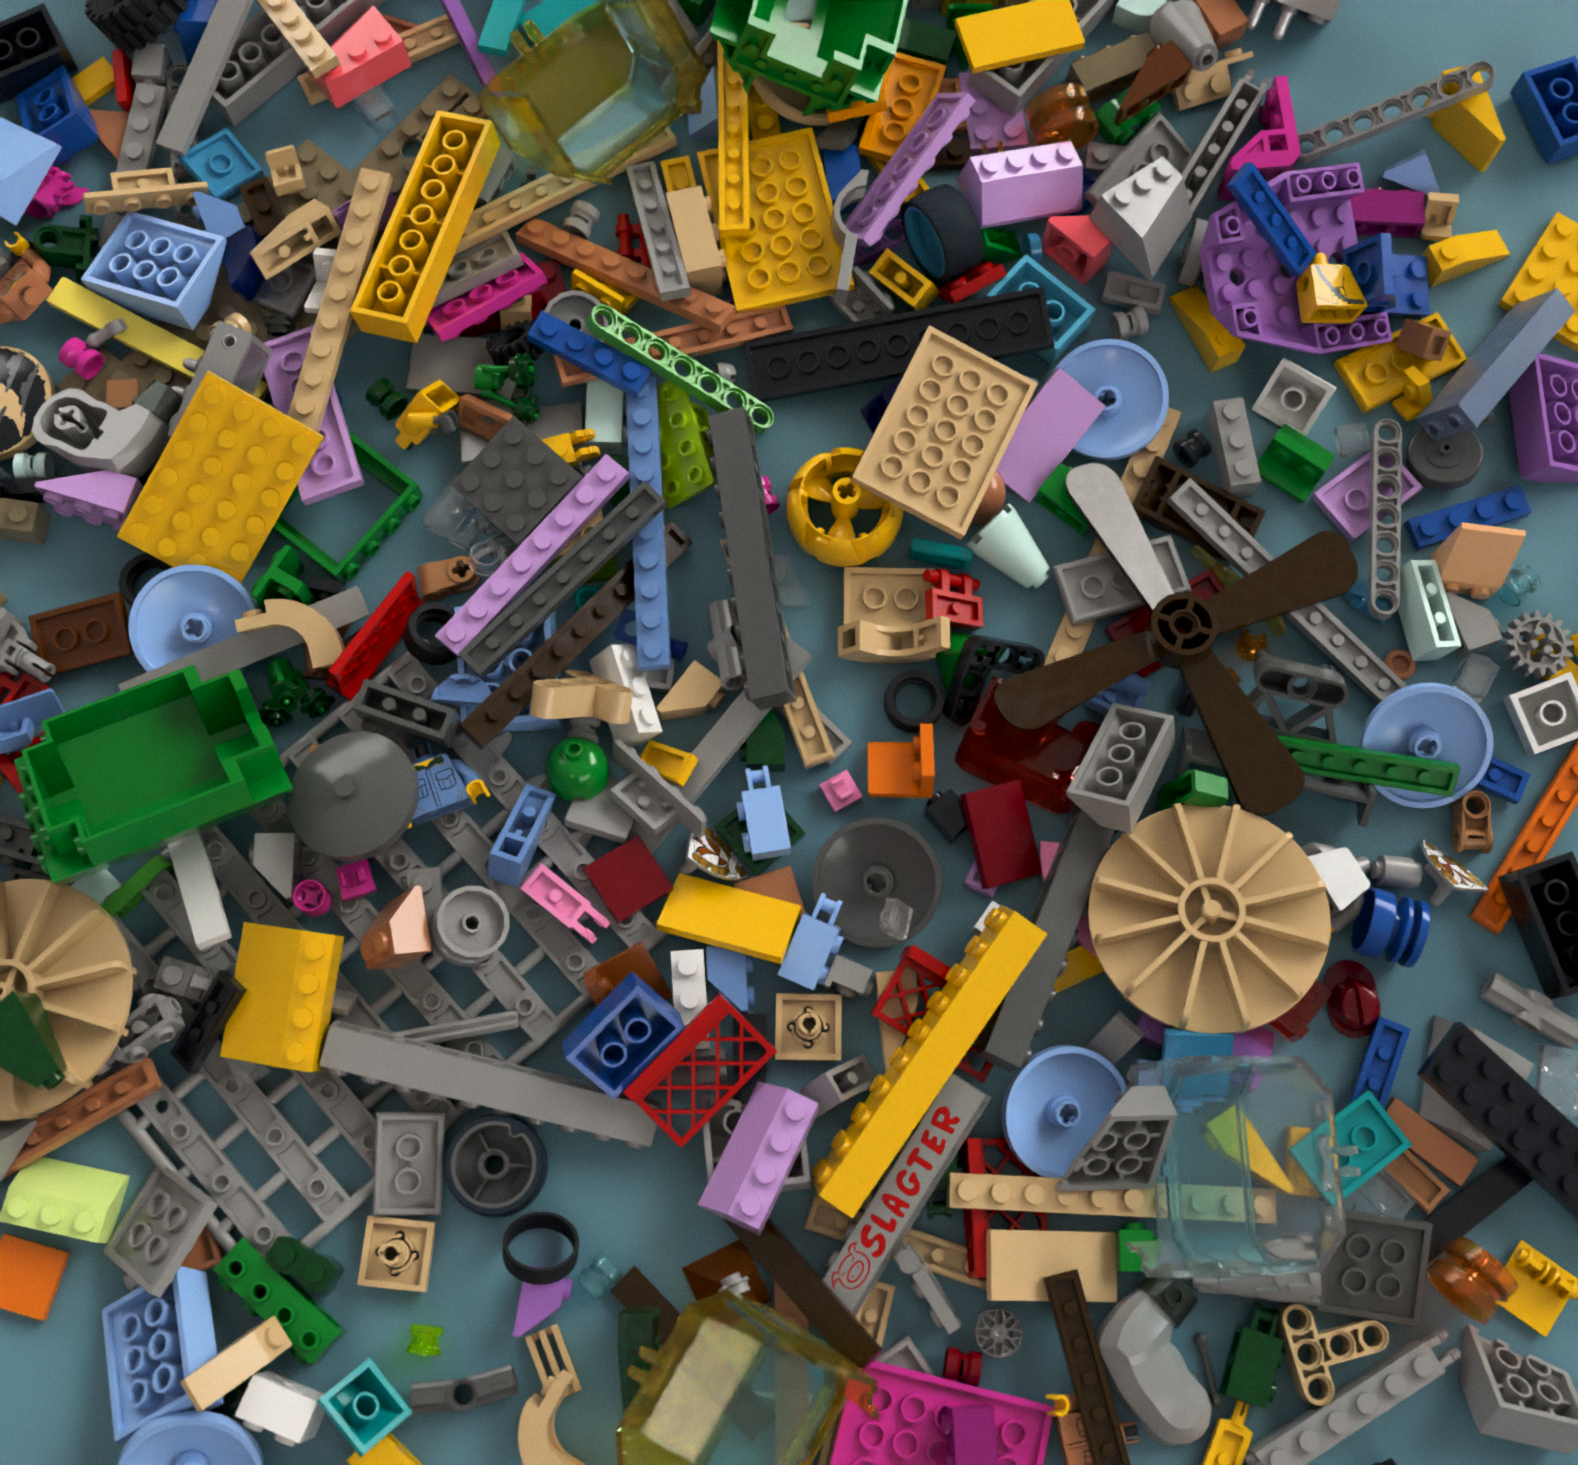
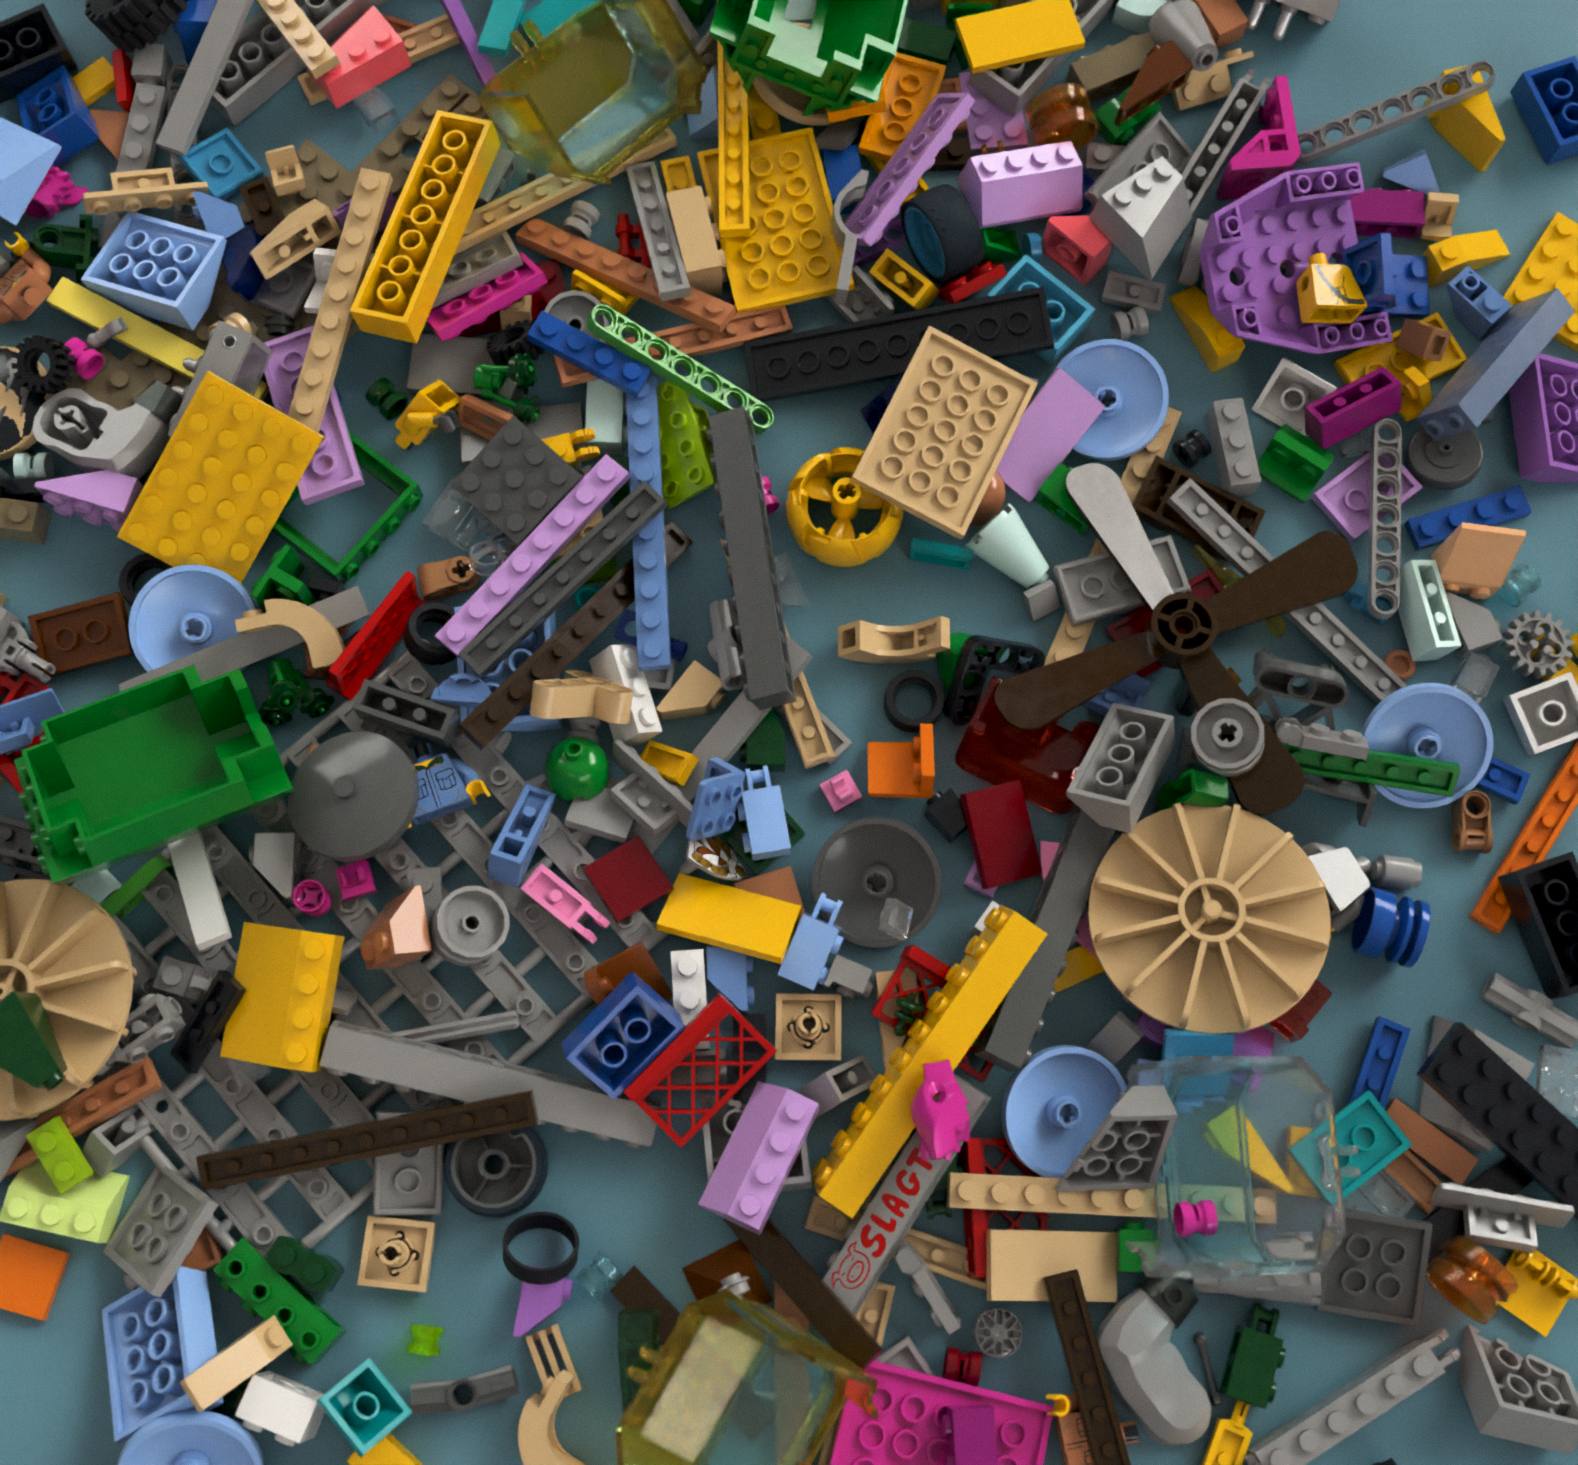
medium nougat tile [106,379,140,411] -> none
light grey hinge [714,363,736,384] -> none
tan plate [843,567,935,626] -> none
red plate [923,568,984,630] -> none
blue plate [1226,162,1317,276] -> none
clear orange plate [1236,629,1268,661] -> none
tan beam [1276,1303,1389,1406] -> none
dark red piece [1324,960,1381,1038] -> none
shield [1421,839,1490,907] -> none
none -> black tyre [11,335,76,394]
none -> lime plate [25,1115,95,1194]
none -> light grey slope [81,1103,158,1178]
none -> dark brown plate [196,1089,539,1191]
none -> medium blue bracket [686,757,746,841]
none -> dark green hair [894,992,923,1036]
none -> dark pink piece [911,1059,970,1161]
none -> light grey tile [1023,579,1060,621]
none -> dark pink wheel [1173,1200,1218,1237]
none -> light grey wheel [1191,698,1264,777]
none -> light grey hinge [1275,716,1369,760]
none -> magenta brick [1305,366,1402,450]
none -> light grey bracket [1430,1182,1575,1253]
none -> medium blue slope [1446,266,1512,340]

